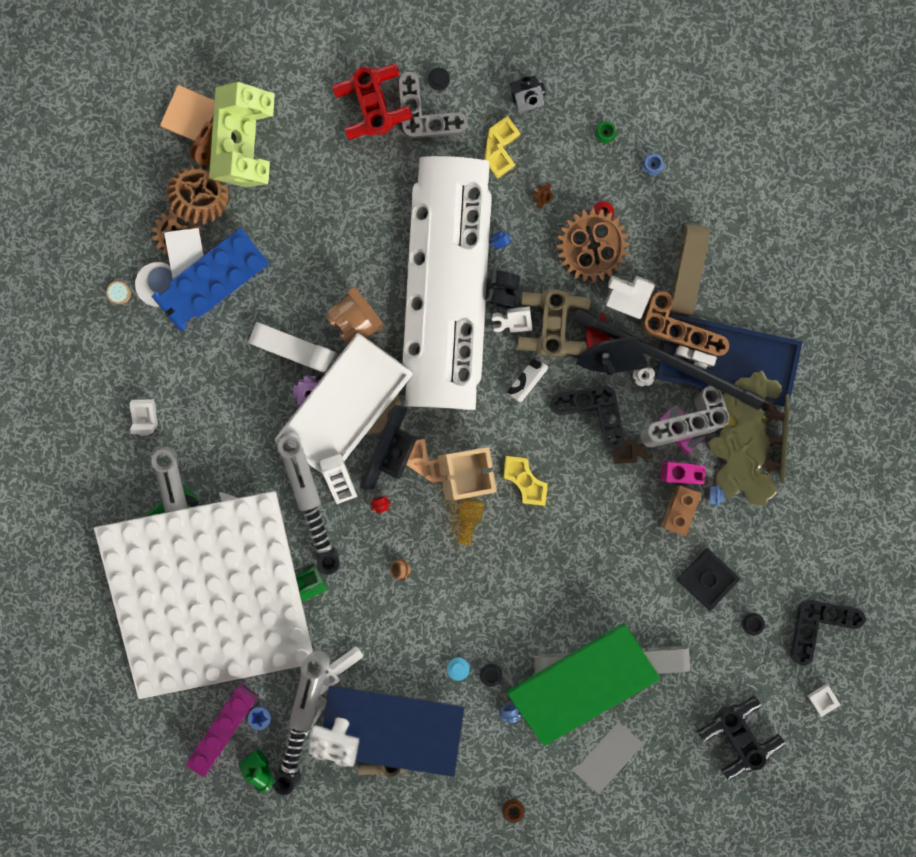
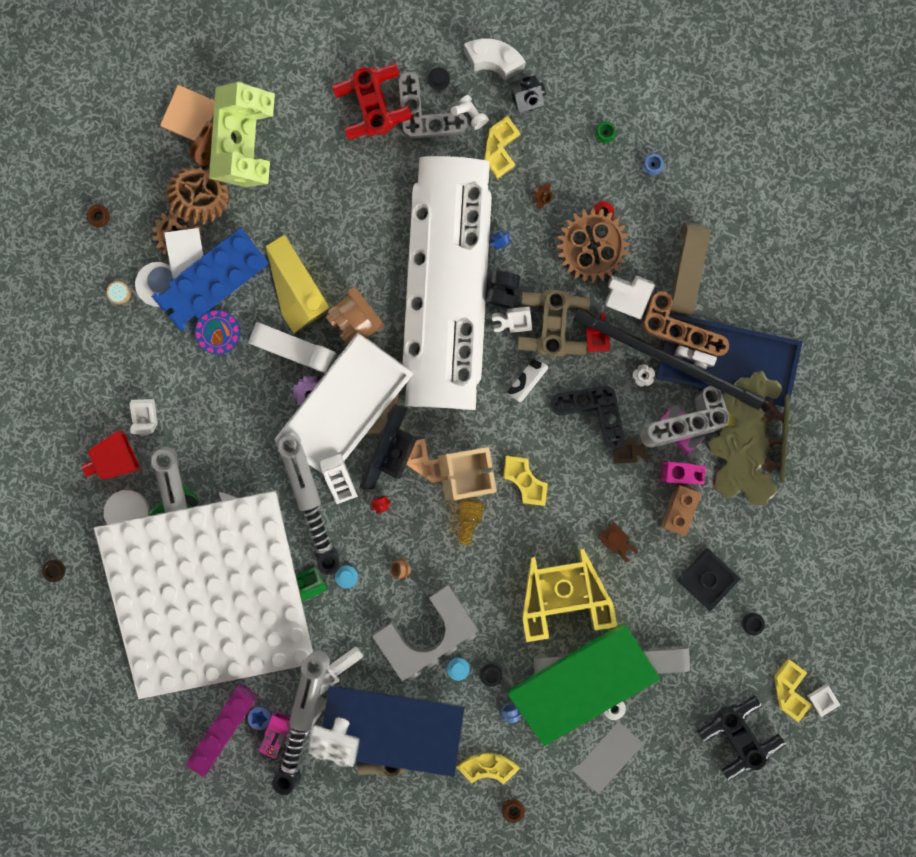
green piece [238,749,274,794] -> none
black shield [576,335,648,375] -> none
medium blue plate [710,484,724,507] -> none
black beam [791,600,866,666] -> none
none -> dark brown plate [42,559,66,582]
none -> red torso [81,431,141,480]
none -> reddish brown plate [87,205,110,228]
none -> white tile [104,490,150,525]
none -> tile [195,310,241,355]
none -> dark pink leg [258,711,291,759]
none -> light yellow wedge [266,235,331,334]
none -> medium azure plate [335,565,358,588]
none -> light grey arch [372,583,478,682]
none -> white piece [451,95,489,130]
none -> light yellow tile [456,753,520,784]
none -> white brick [464,39,526,81]
none -> light yellow wedge [522,549,617,642]
none -> reddish brown plate [597,522,638,562]
none -> white plate [604,701,626,720]
none -> light yellow tile [774,658,812,723]

